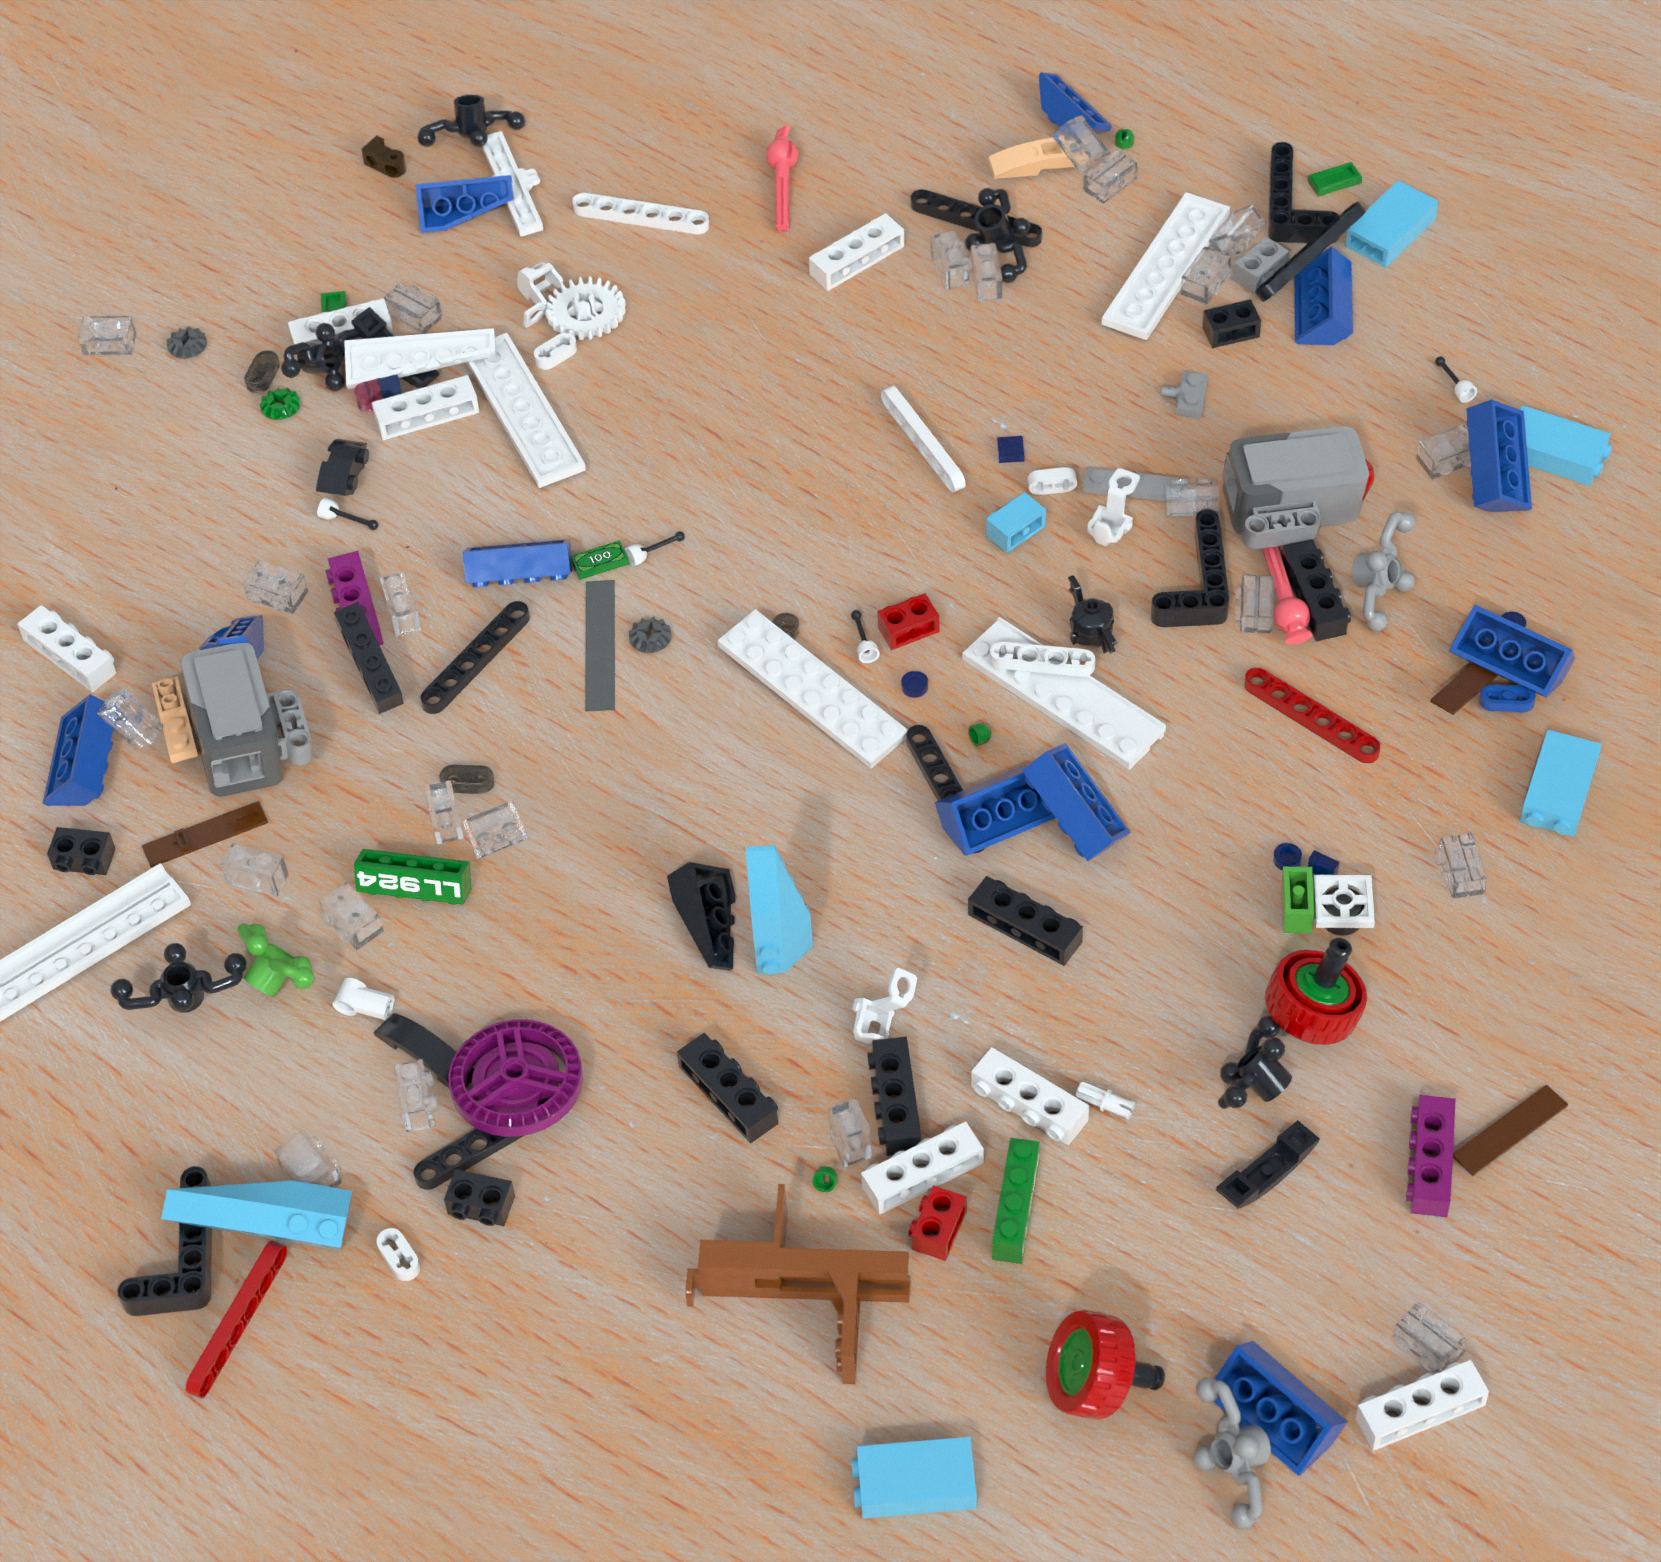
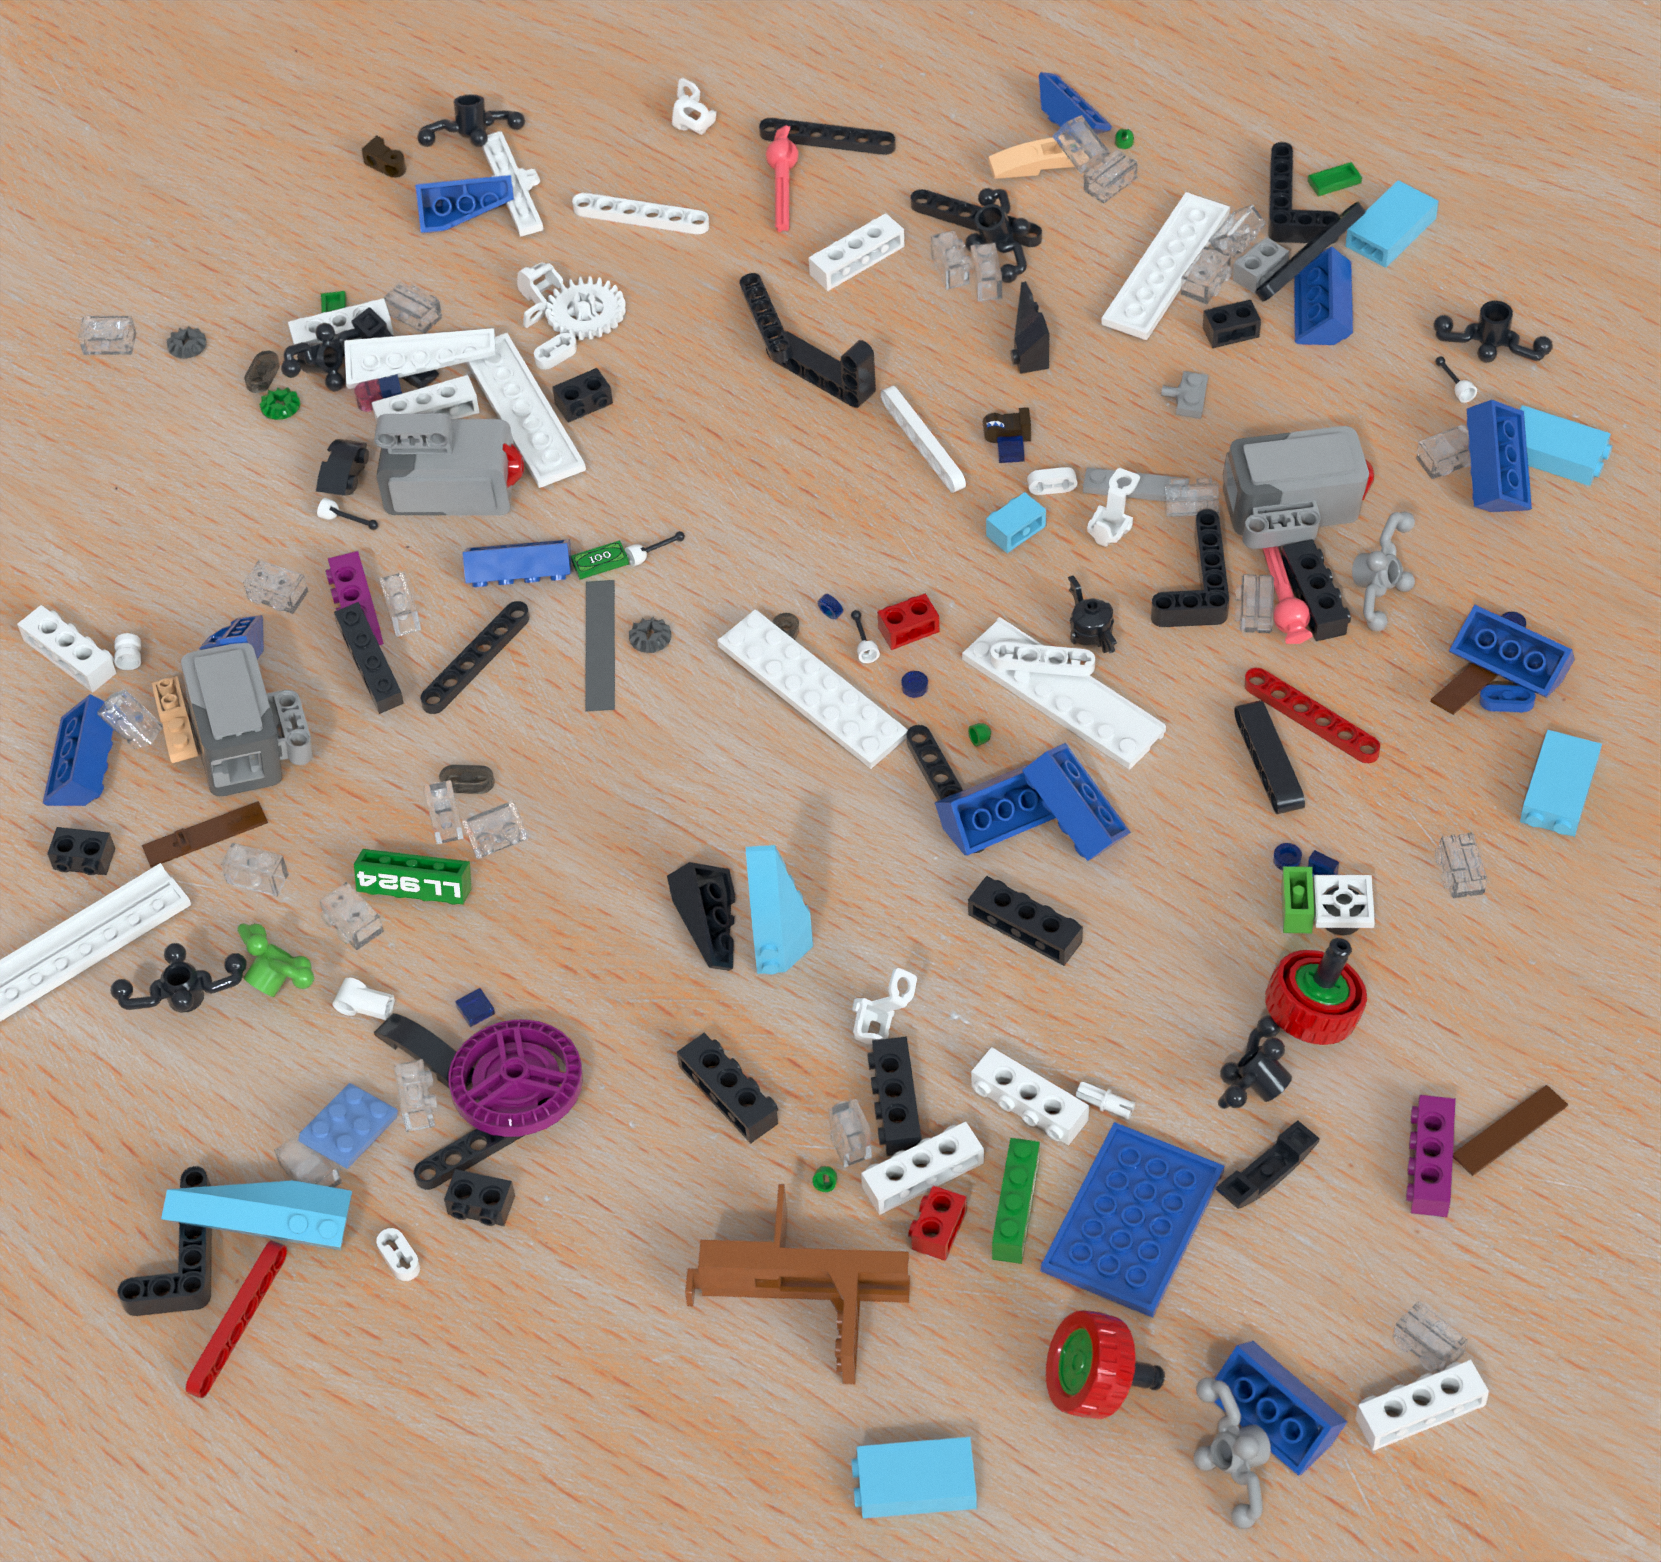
none -> white wheel [114,633,141,670]
none -> medium blue plate [298,1083,398,1169]
none -> light grey piece [374,413,524,516]
none -> clear blue tile [455,988,495,1027]
none -> black brick [552,368,613,423]
none -> white piece [672,78,716,135]
none -> black beam [739,273,793,363]
none -> black beam [759,118,896,155]
none -> black beam [766,331,876,408]
none -> clear blue tile [817,594,844,619]
none -> dark brown leg [982,407,1031,443]
none -> black wedge [1010,281,1050,374]
none -> blue plate [1040,1122,1225,1318]
none -> black beam [1234,700,1305,815]
none -> black wheel [1433,301,1553,363]

